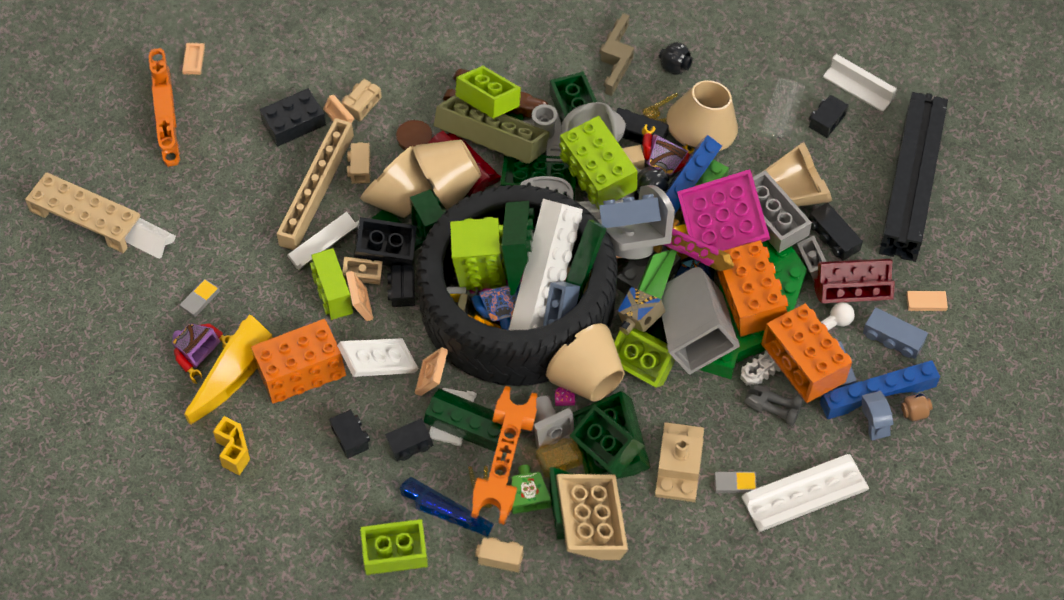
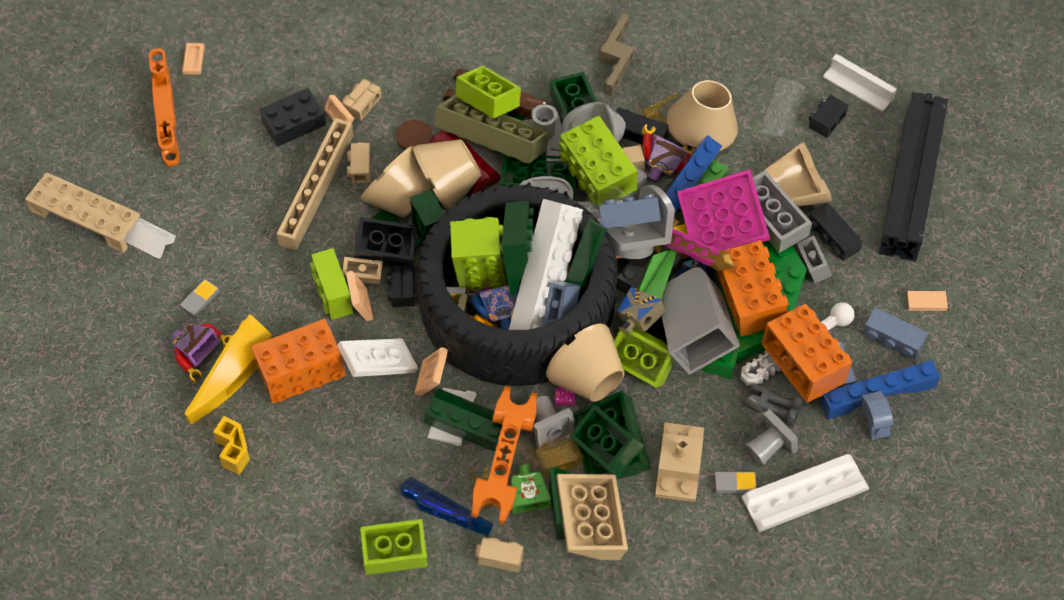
white panel [287,212,359,270] -> none
black brick [329,409,370,459] -> none
black brick [385,418,434,461] -> none
black plant [636,167,669,196] -> none
black plant [659,42,693,75] -> none
dark red brick [814,259,895,303] -> none
medium nougat head [901,393,933,421] -> none
none -> light grey plant [745,409,798,466]

